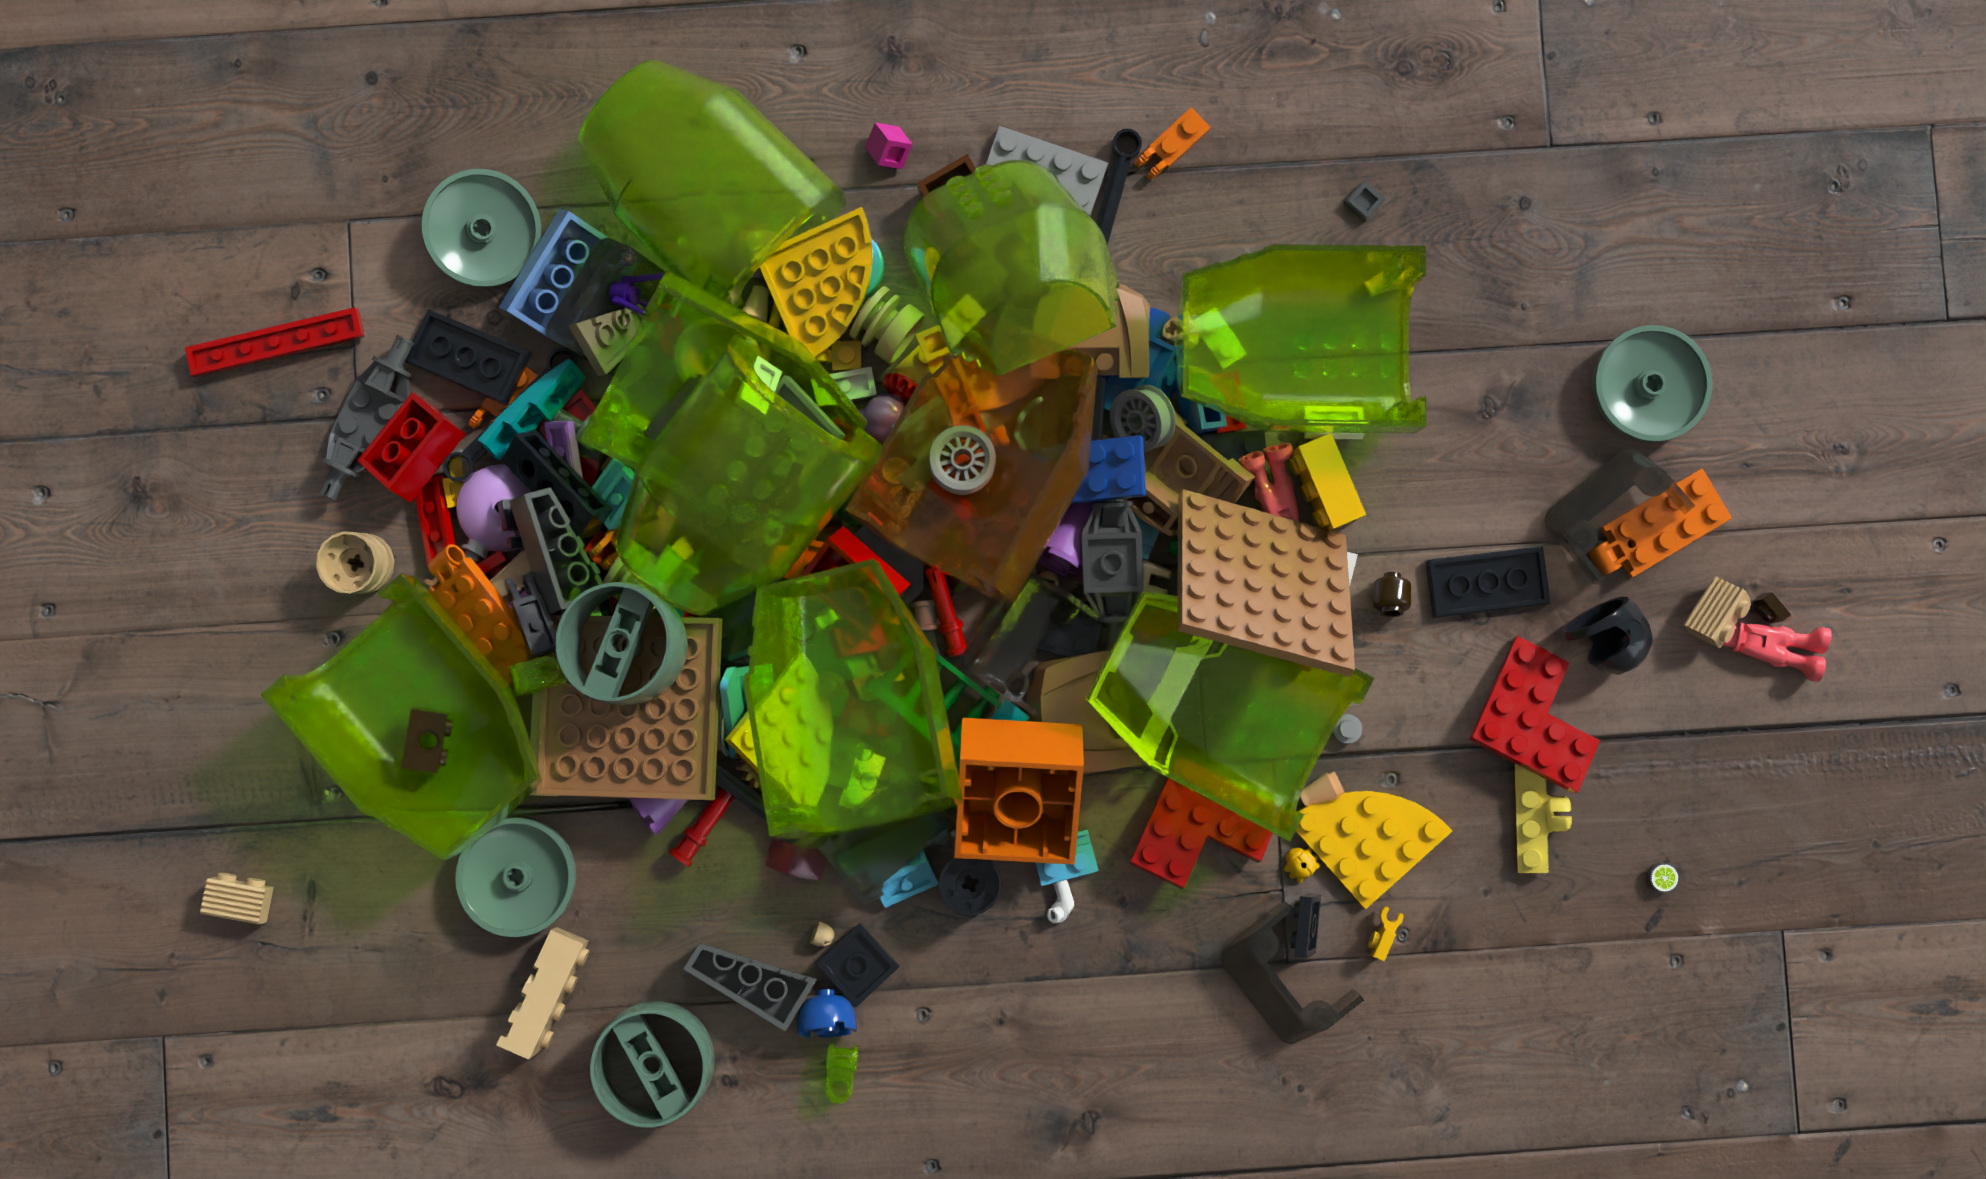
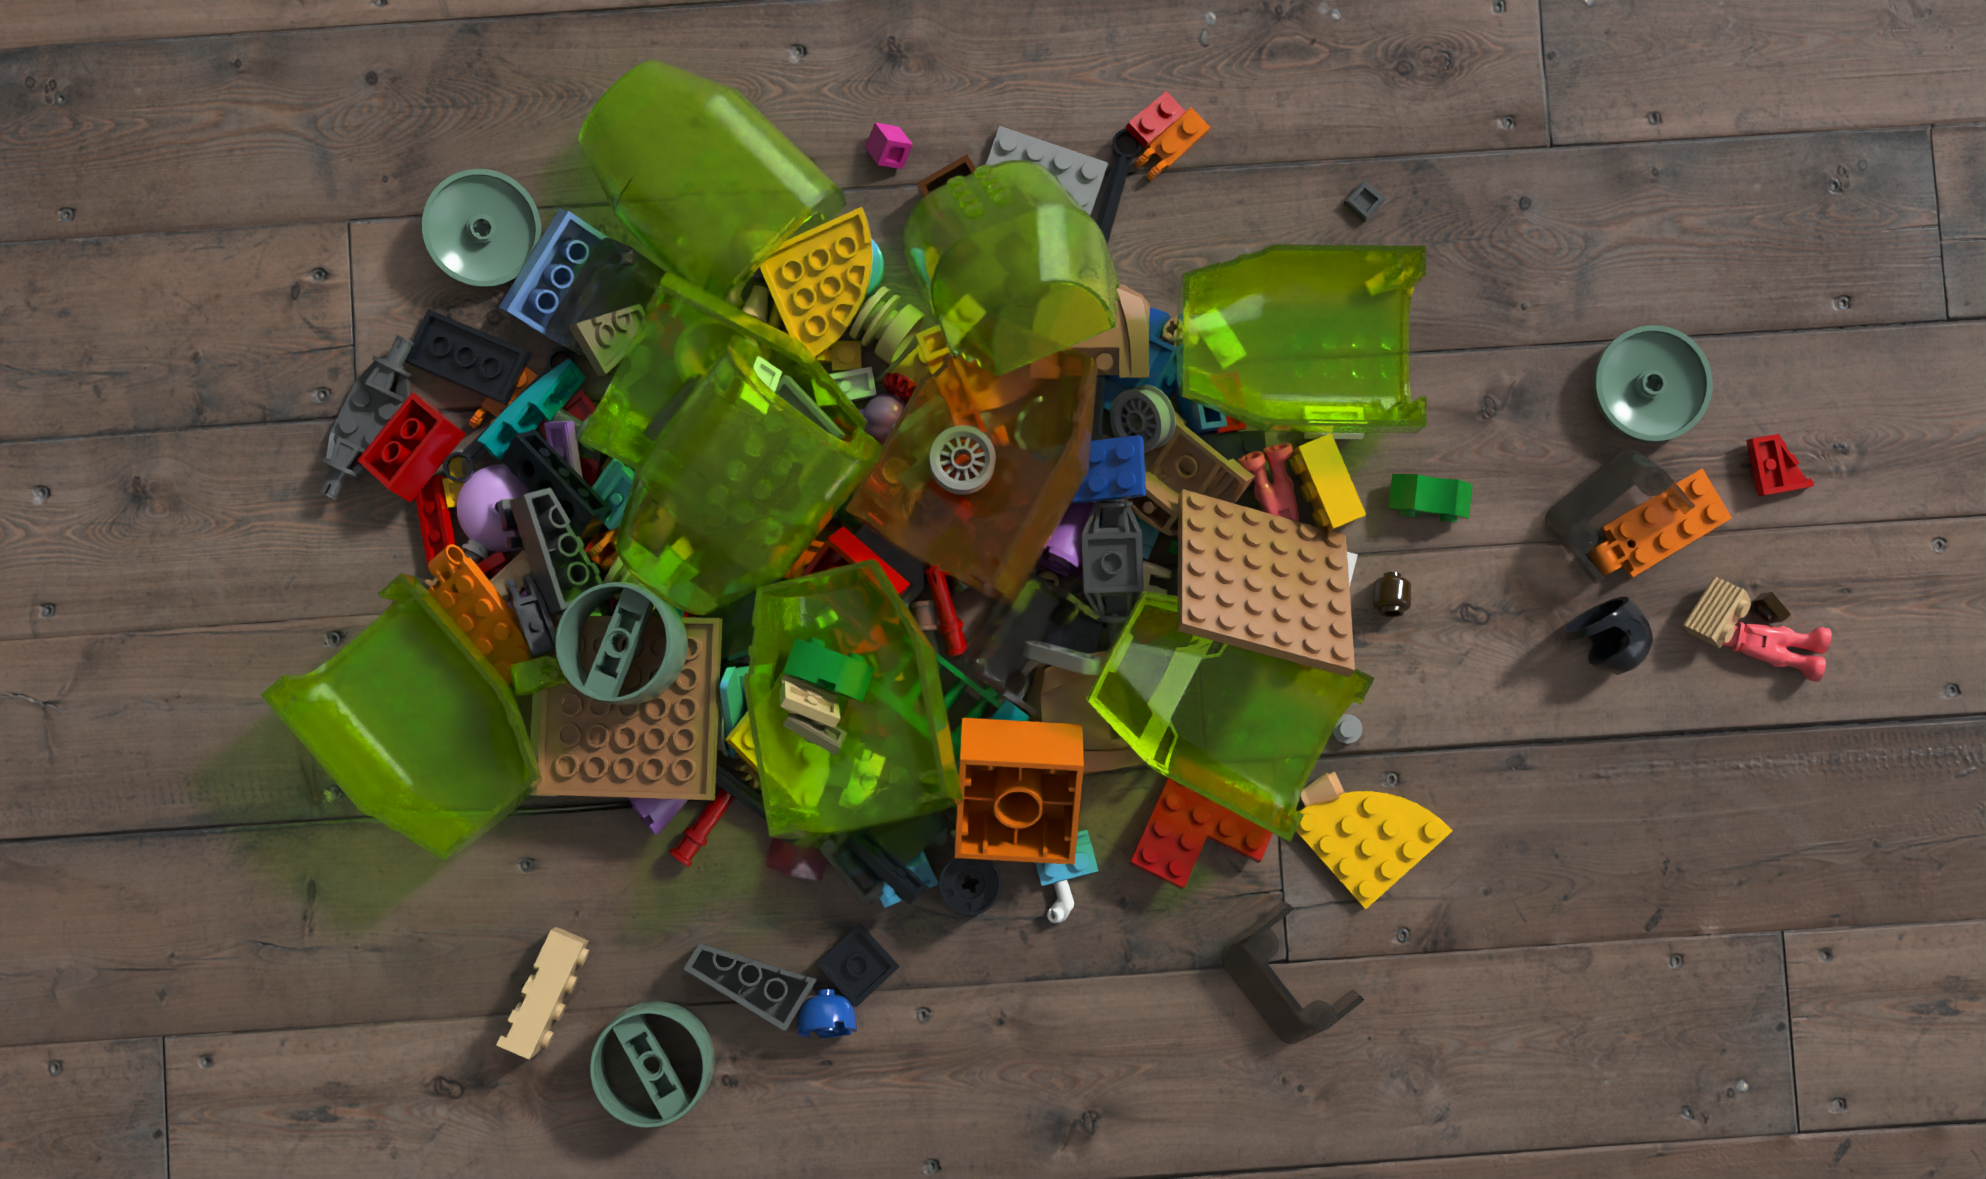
red plate [185,307,365,377] -> none
tan brick [200,873,274,924] -> none
tan wheel [316,531,395,594] -> none
dark brown brick [401,706,454,773] -> none
sand green dish [455,817,577,937] -> none
dark purple plant [609,272,677,316] -> none
tan hinge [810,921,834,947] -> none
clear neon green piece [825,1043,859,1103] -> none
yellow animal [1284,847,1321,883] -> none
black plate [1291,893,1322,958] -> none
yellow plate [1367,906,1404,961] -> none
black tile [1425,546,1551,618] -> none
red plate [1469,636,1600,794] -> none
light yellow plate [1515,764,1572,873] -> none
tile [1647,863,1680,893] -> none
none -> tan plate [779,673,840,728]
none -> green brick [783,637,875,702]
none -> dark tan plate [783,713,847,756]
none -> black plate [844,827,929,904]
none -> light grey beam [1023,641,1101,675]
none -> plate [1125,91,1186,148]
none -> green brick [1388,474,1473,523]
none -> red wing [1746,434,1814,497]

